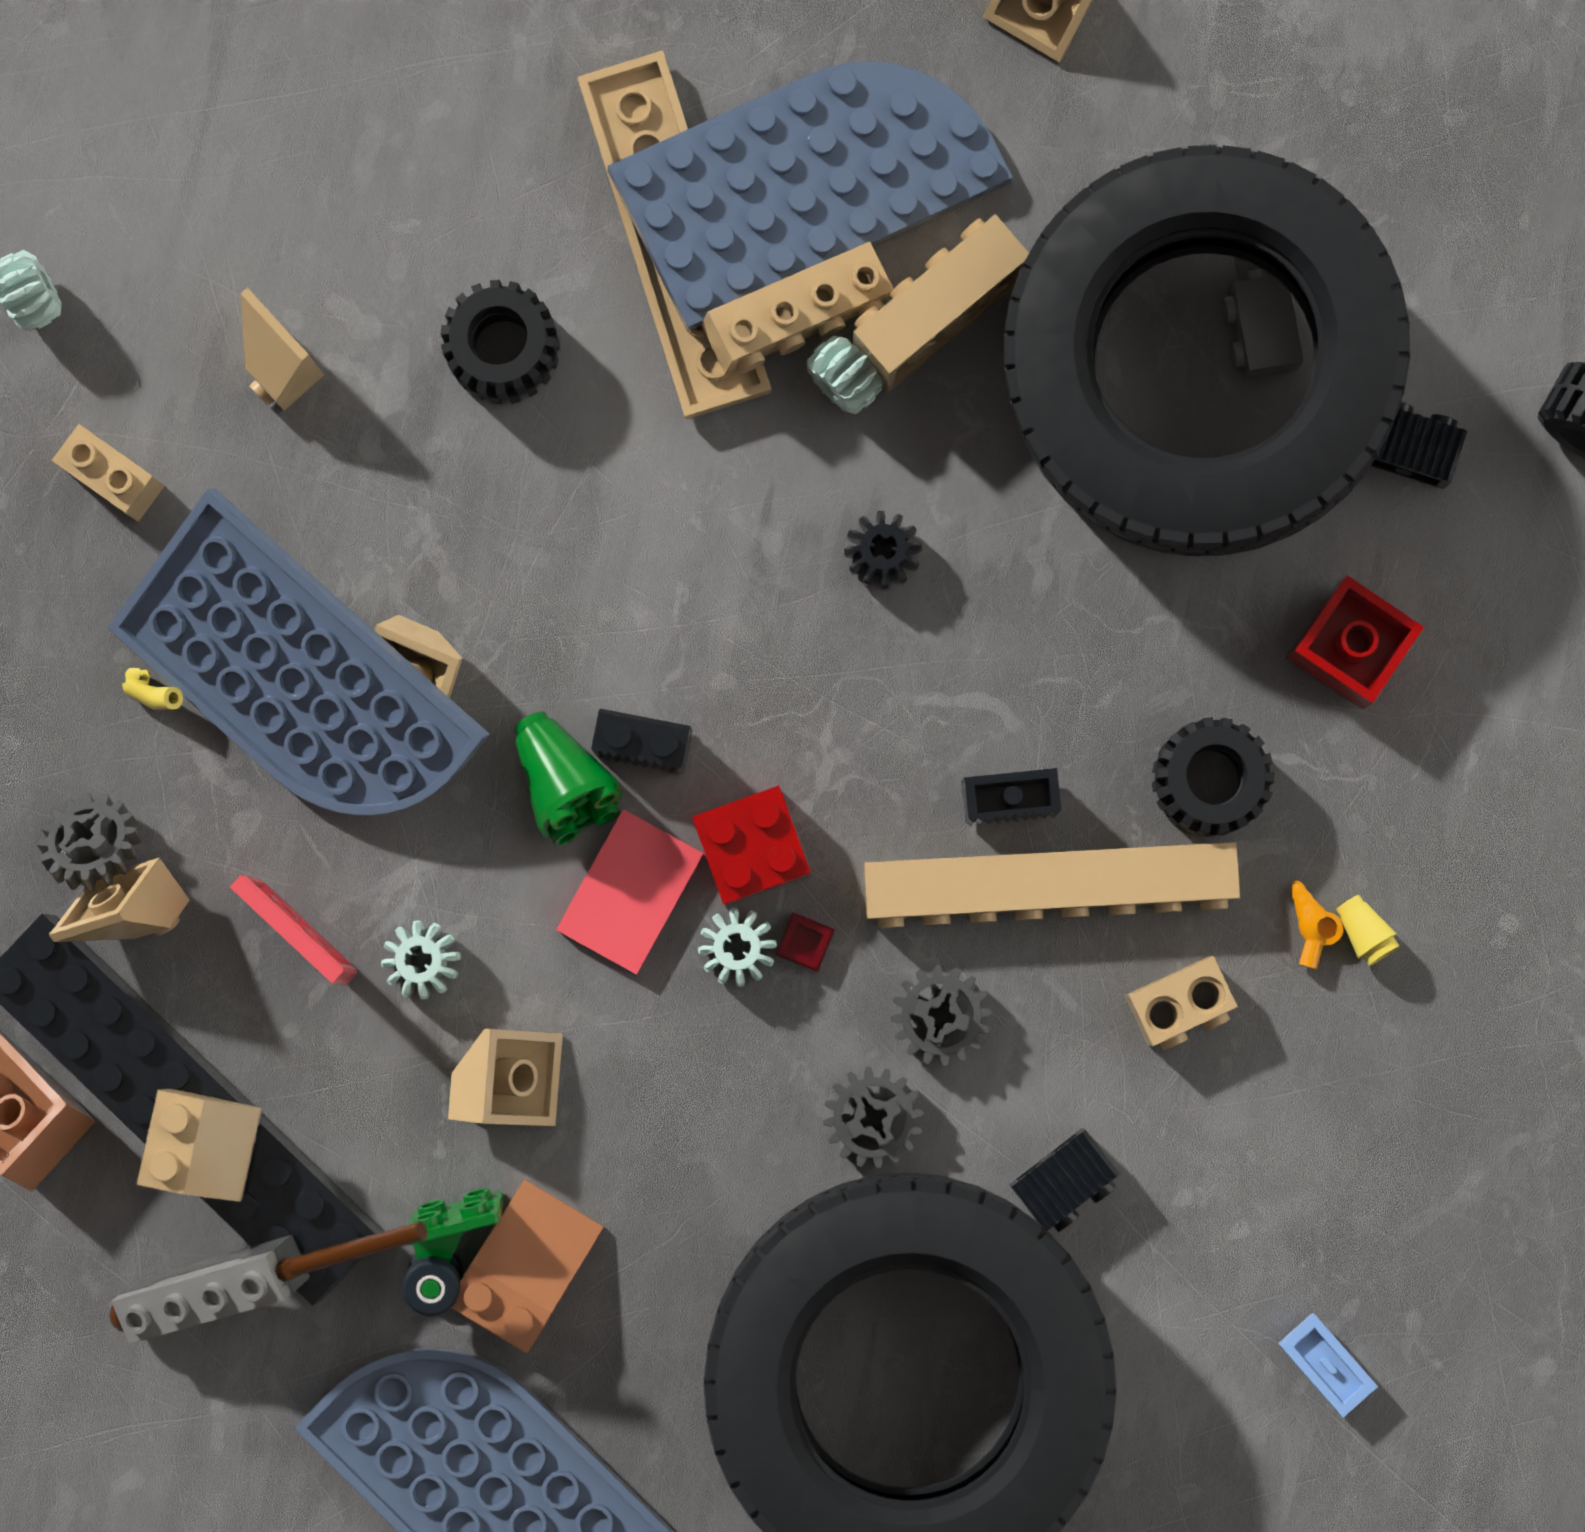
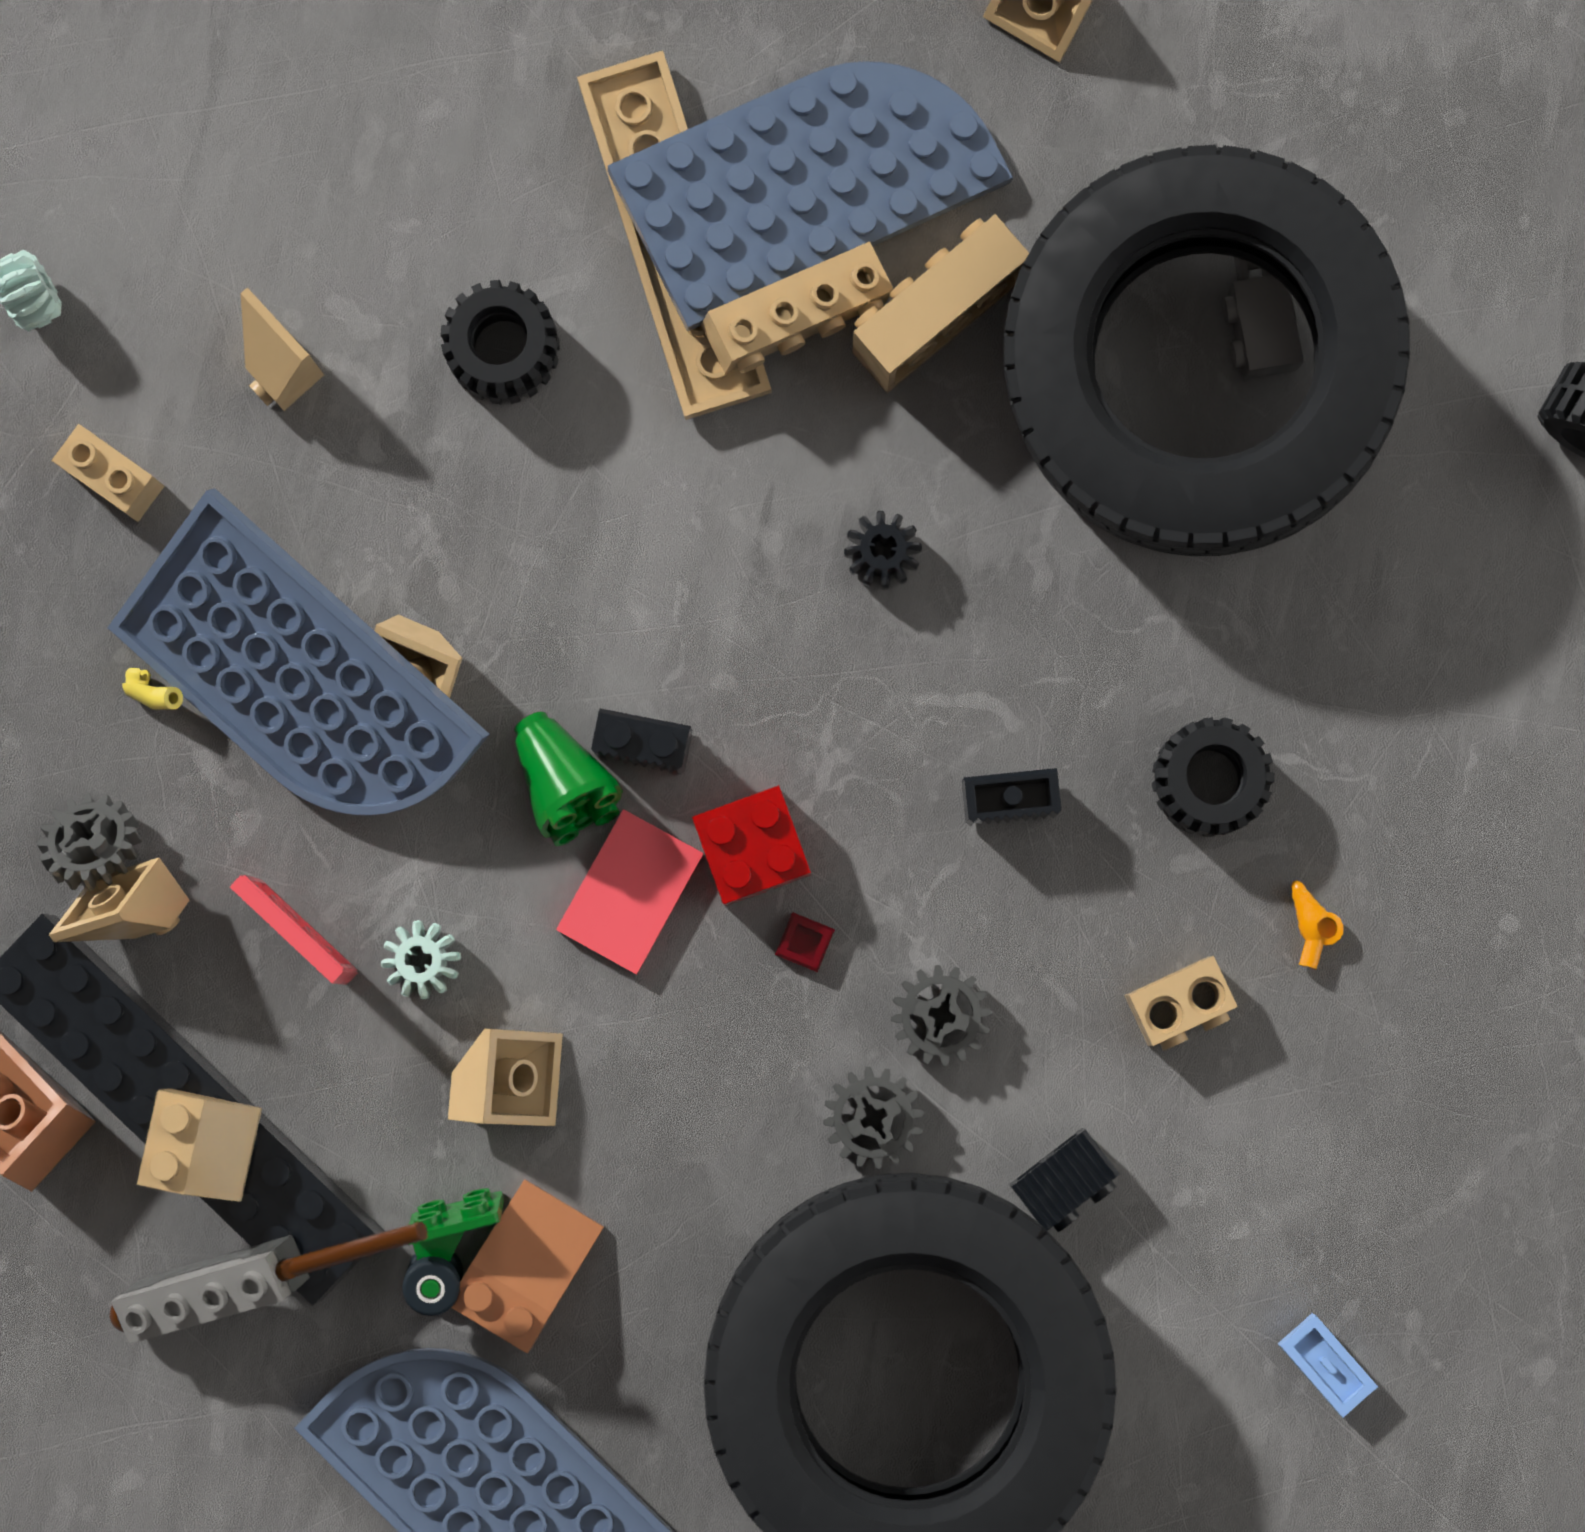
light aqua gear [698,908,777,987] -> none
light aqua gear [807,335,883,414] -> none
tan brick [864,842,1240,928] -> none
red brick [1286,575,1424,709] -> none
light yellow cone [1336,895,1400,966] -> none
black brick [1371,402,1467,489] -> none

